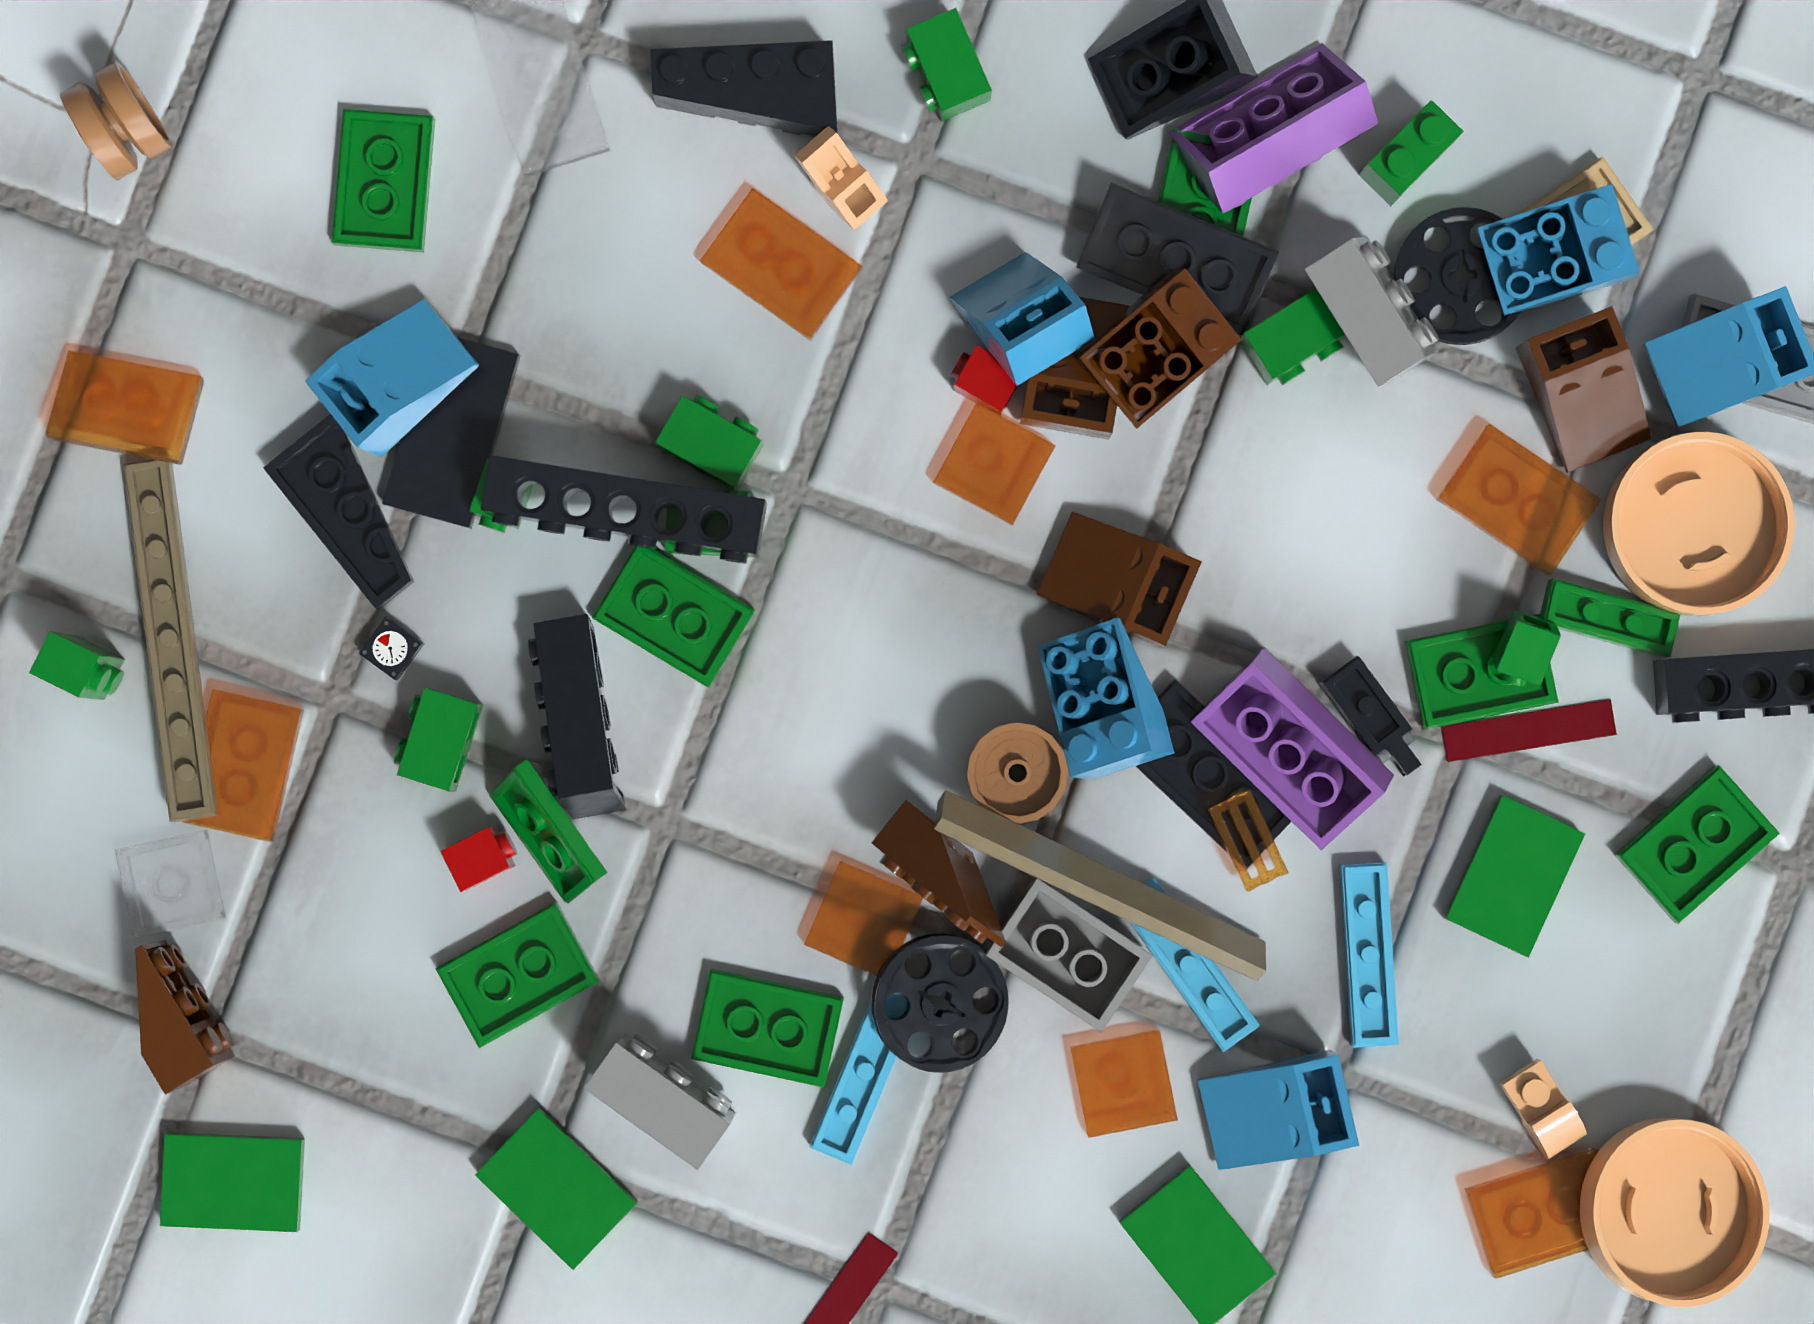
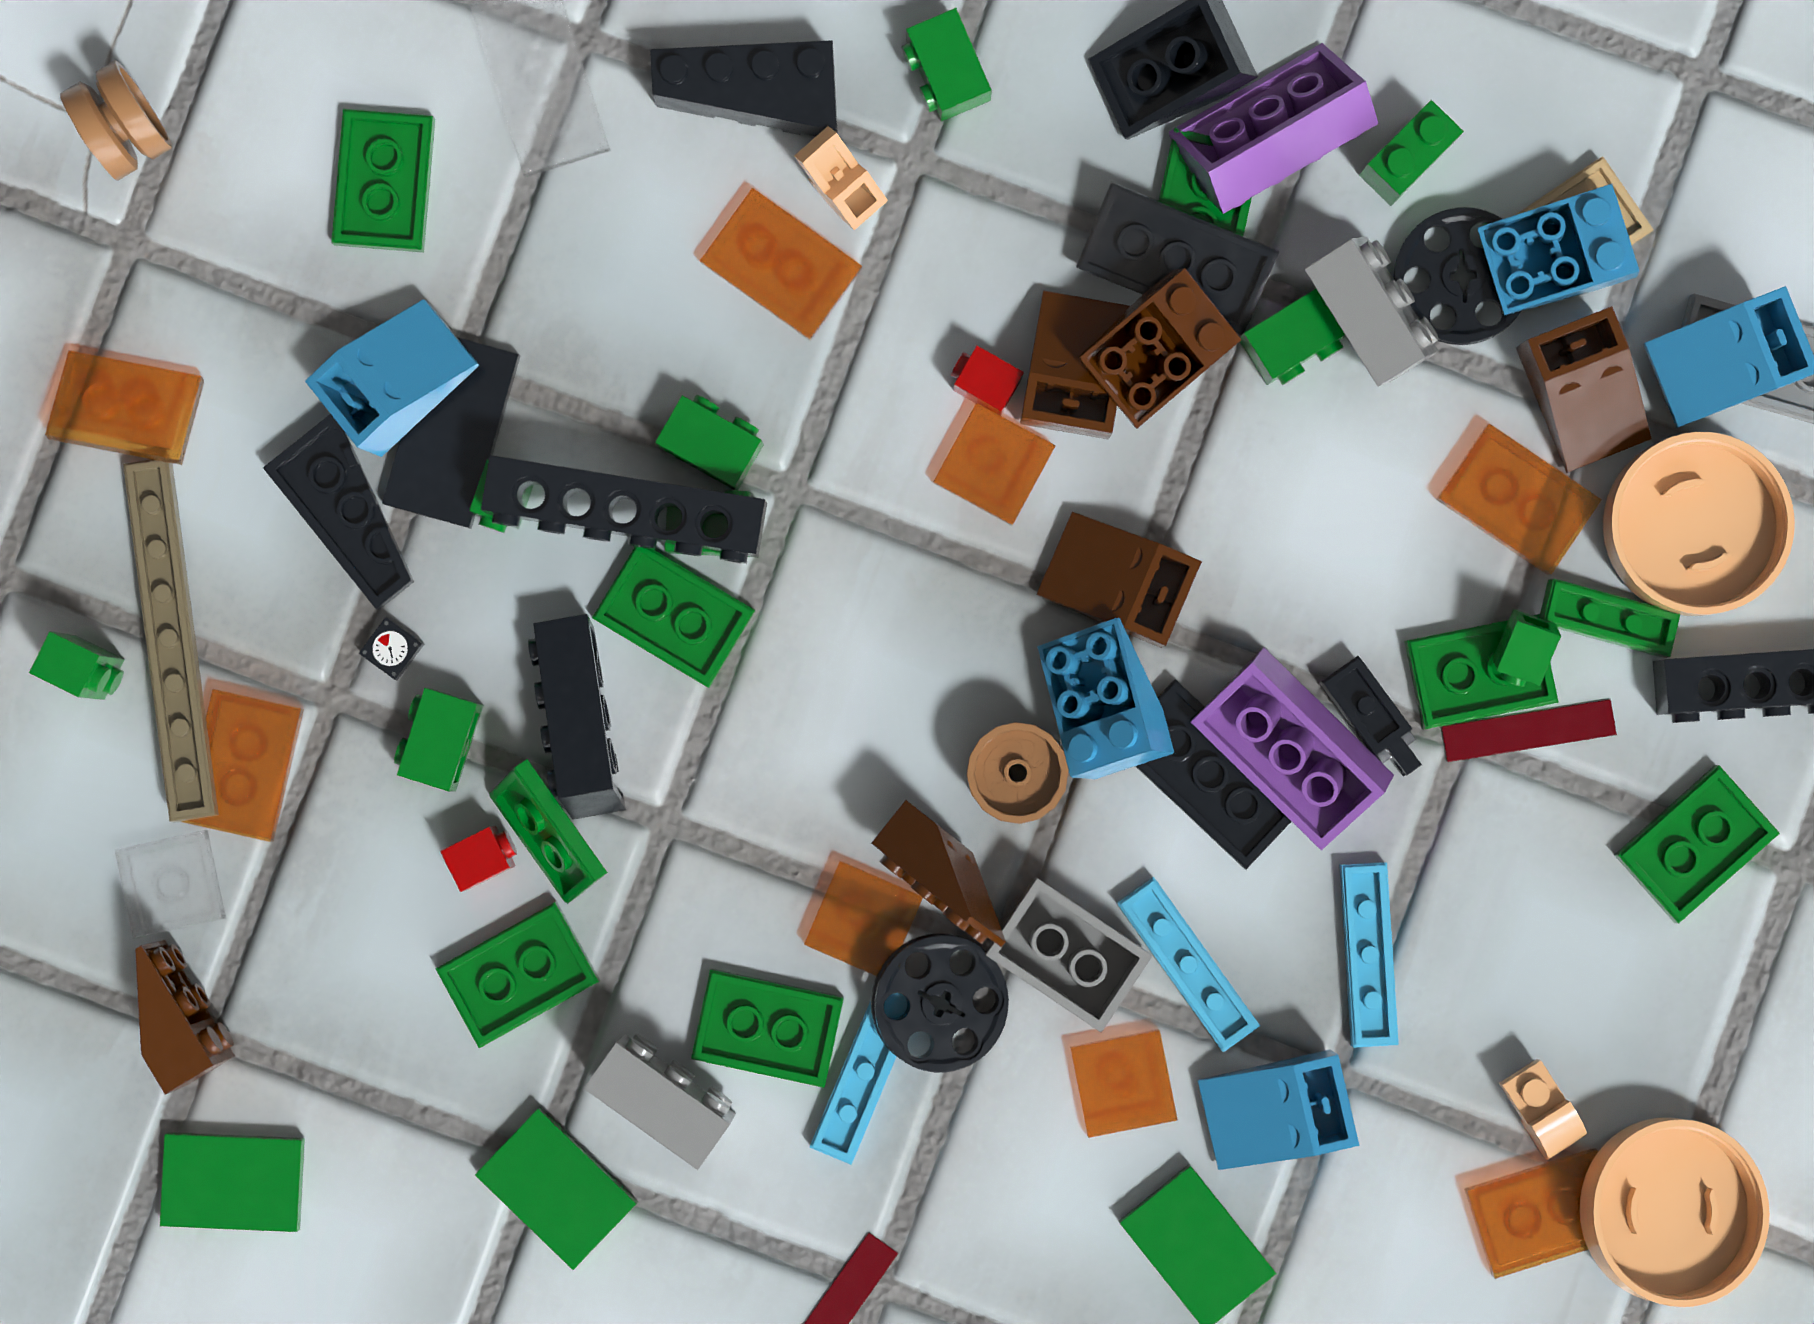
dark tan tile [934,790,1266,981] -> none
dark azure slope [949,252,1095,386] -> none
clear orange tile [1207,790,1289,892] -> none
green tile [1443,795,1585,958] -> none

